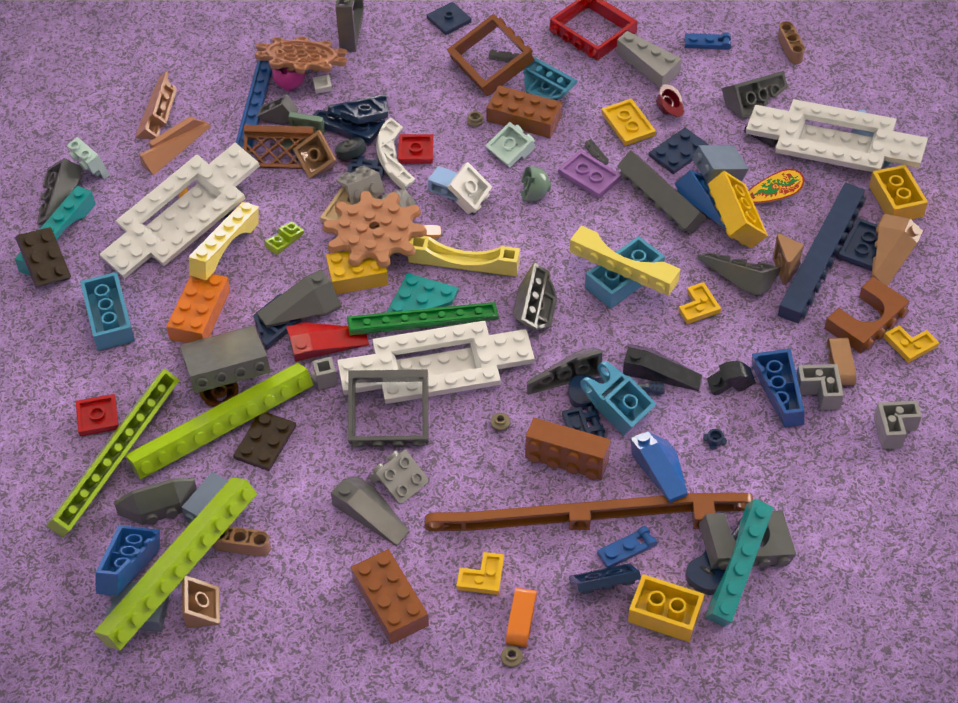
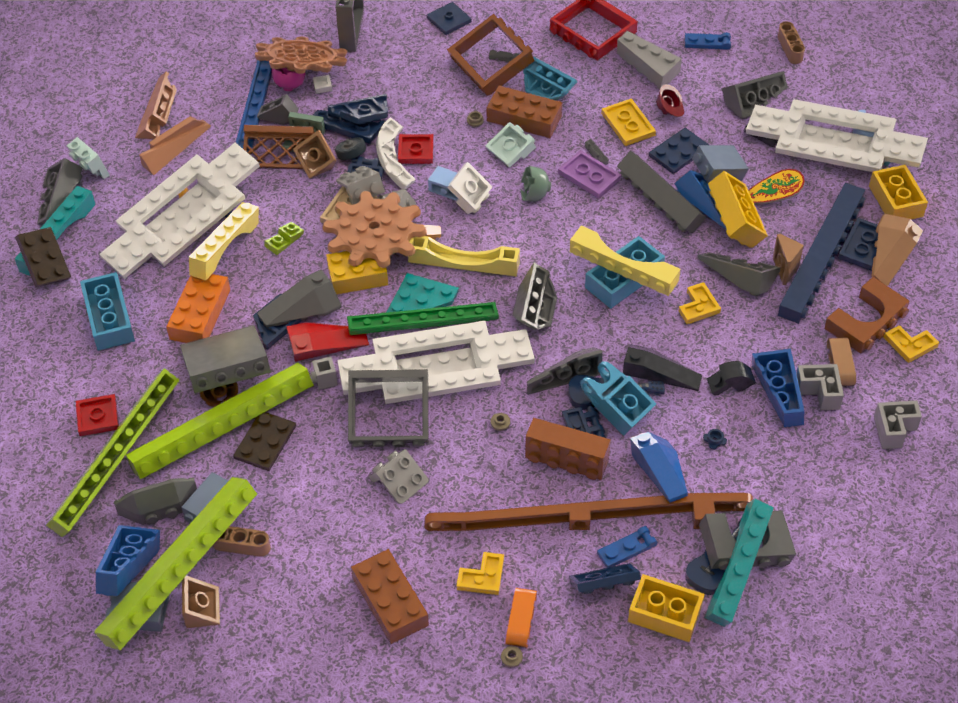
dark grey wedge [331,476,409,546] -> none

